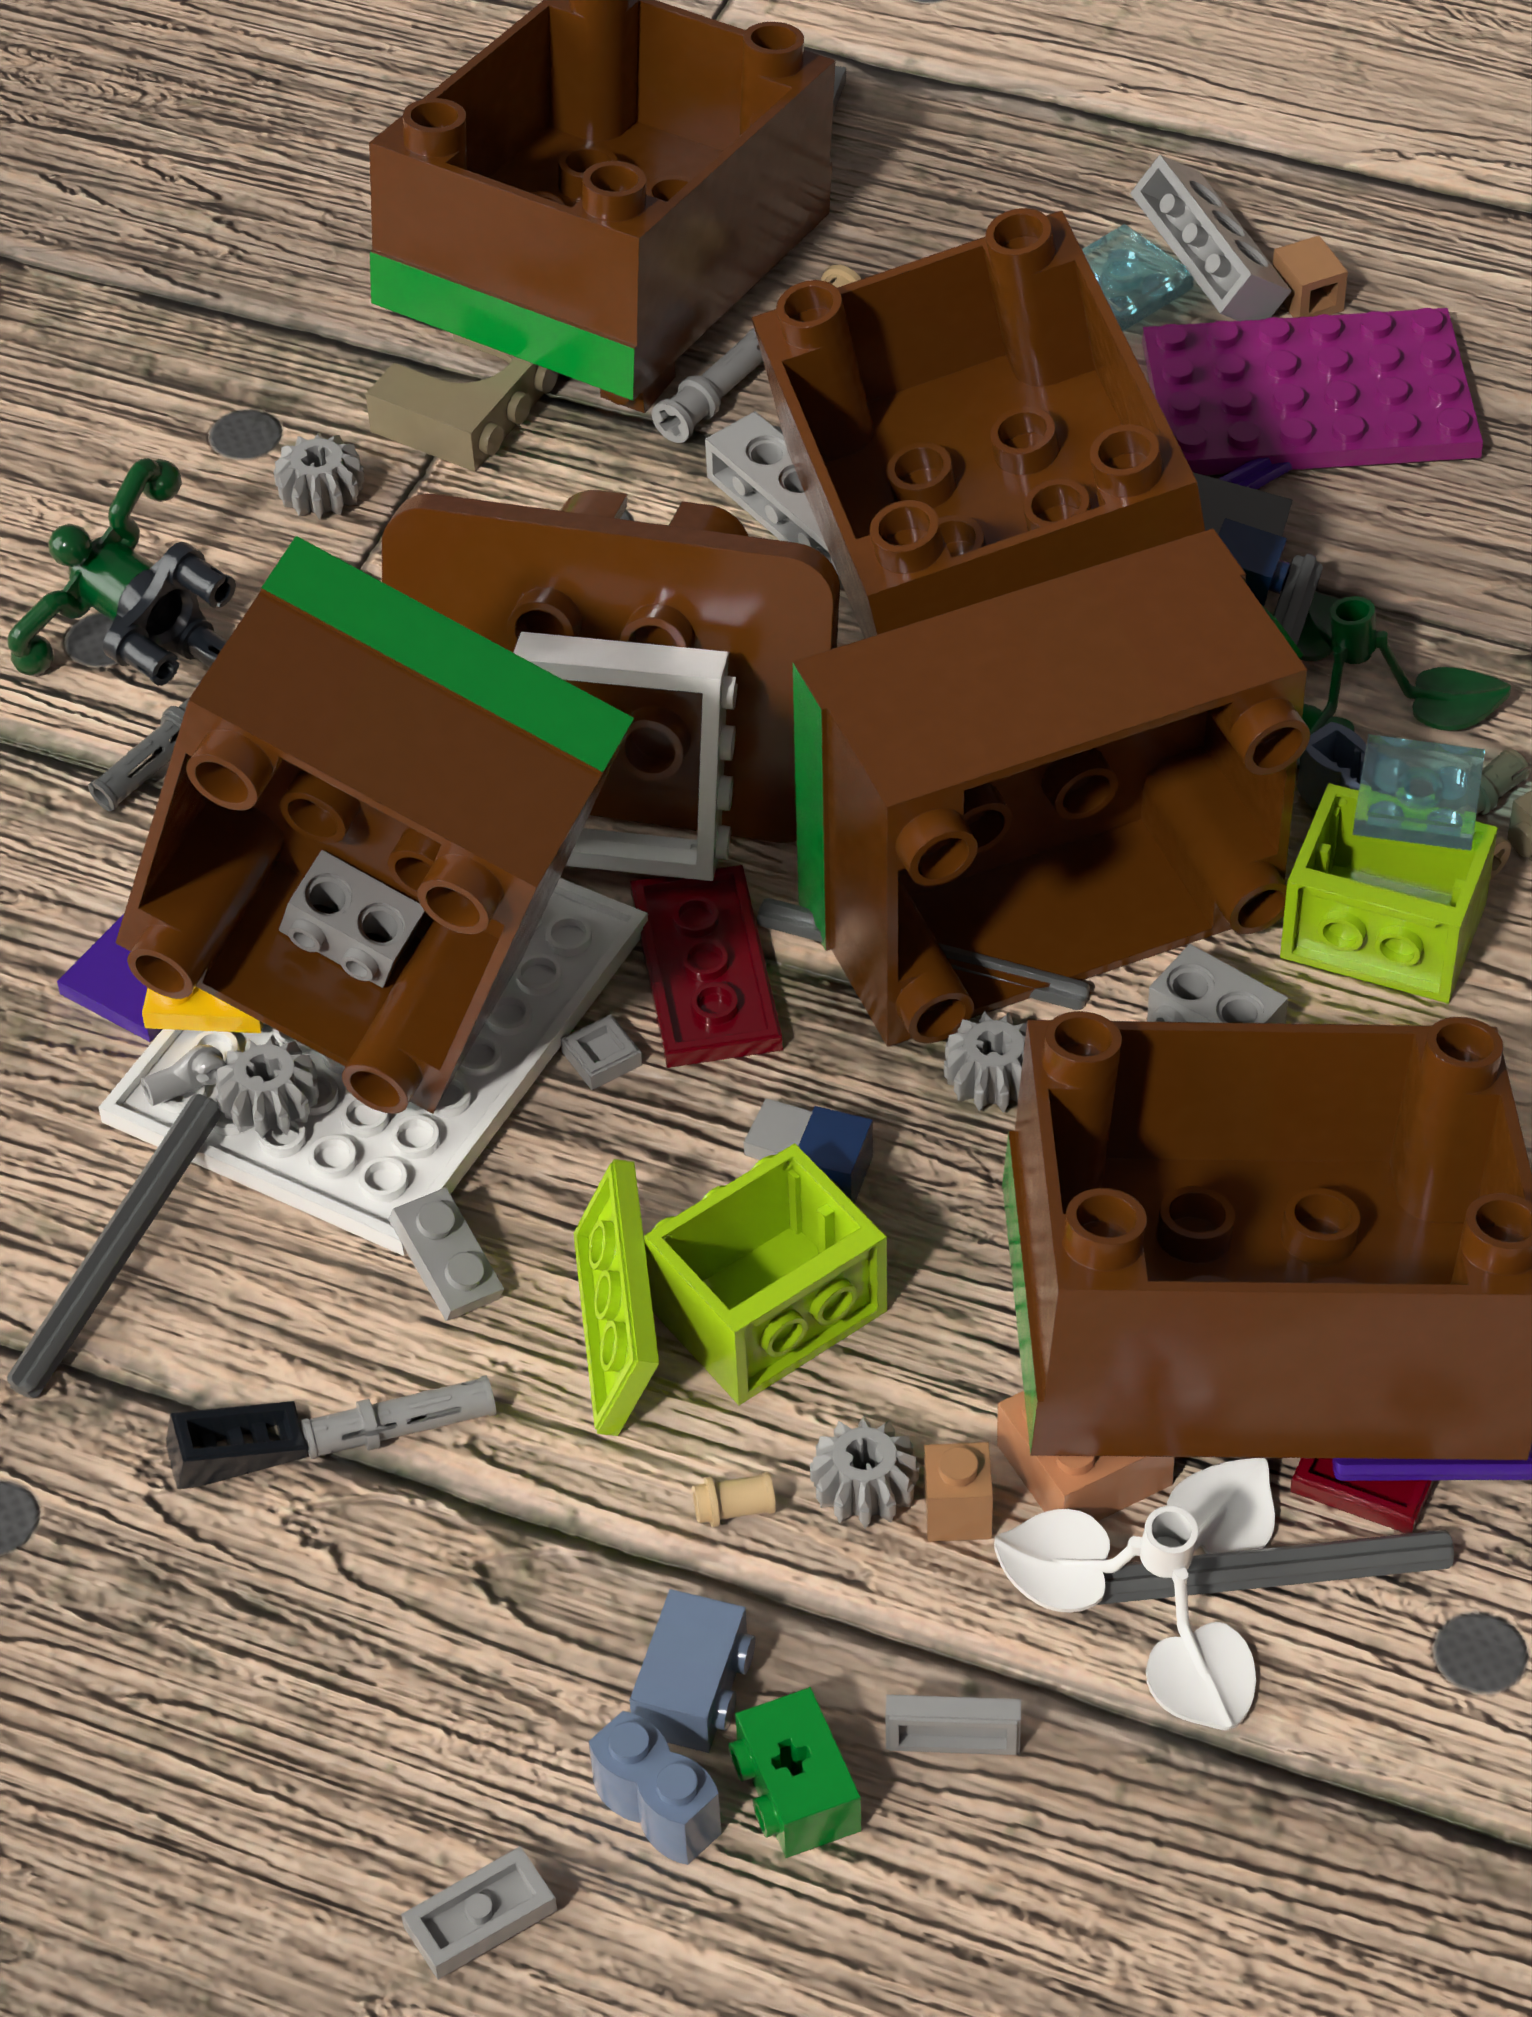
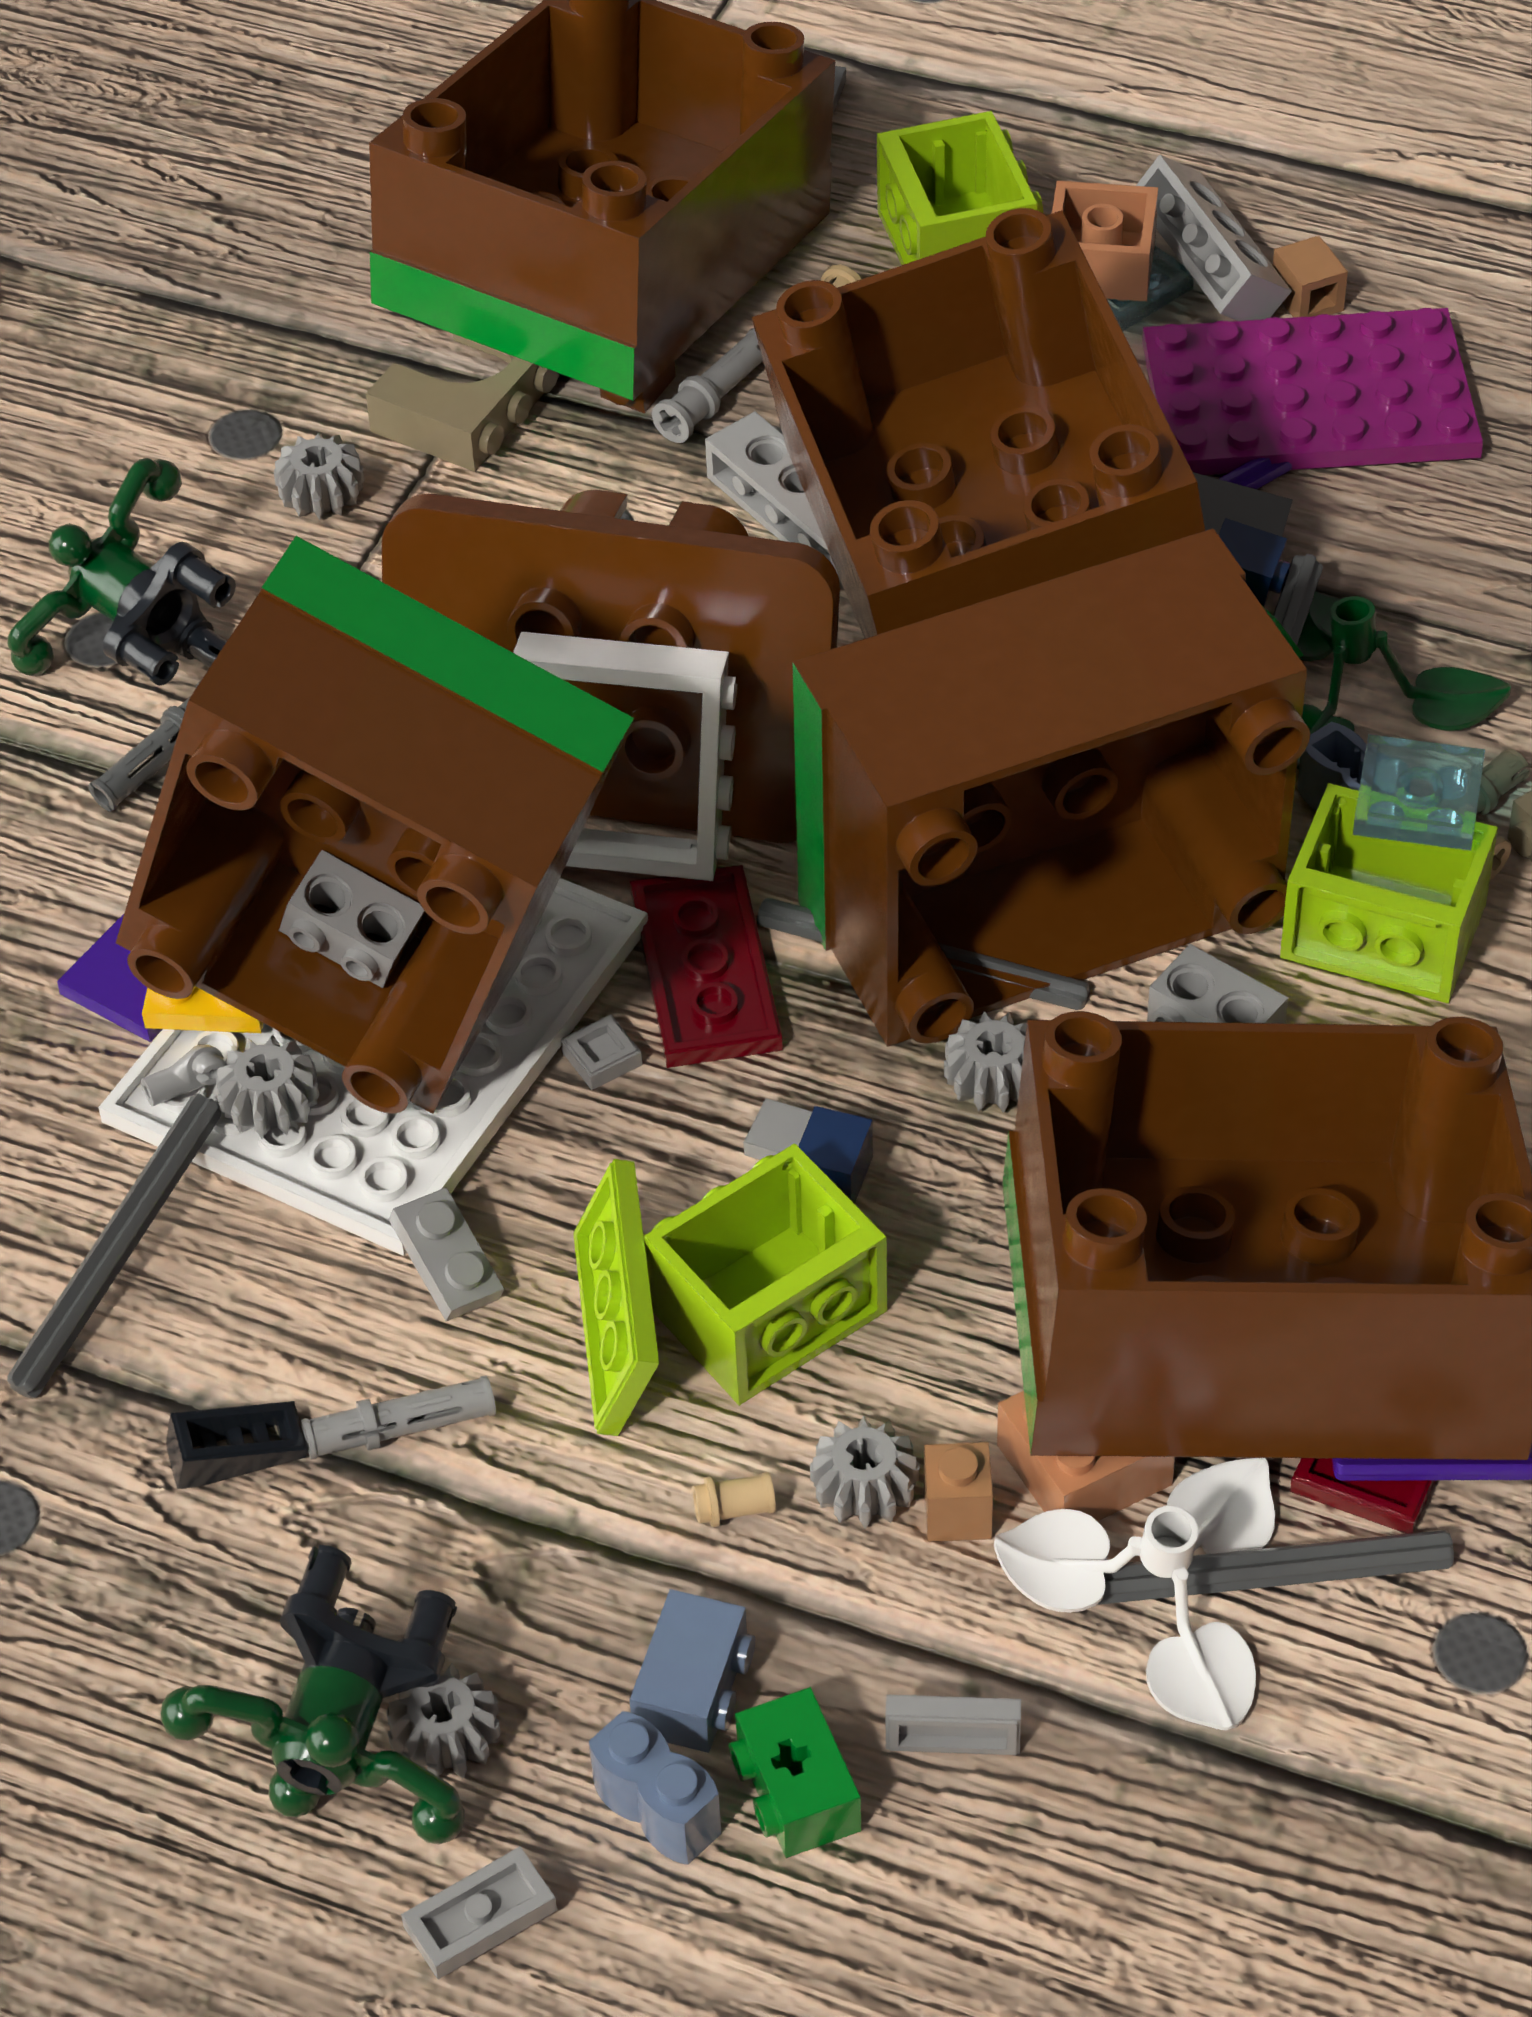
none -> wheel [161,1545,465,1845]
none -> light grey gear [386,1663,501,1779]
none -> lime container [877,111,1044,265]
none -> nougat brick [1052,181,1158,302]

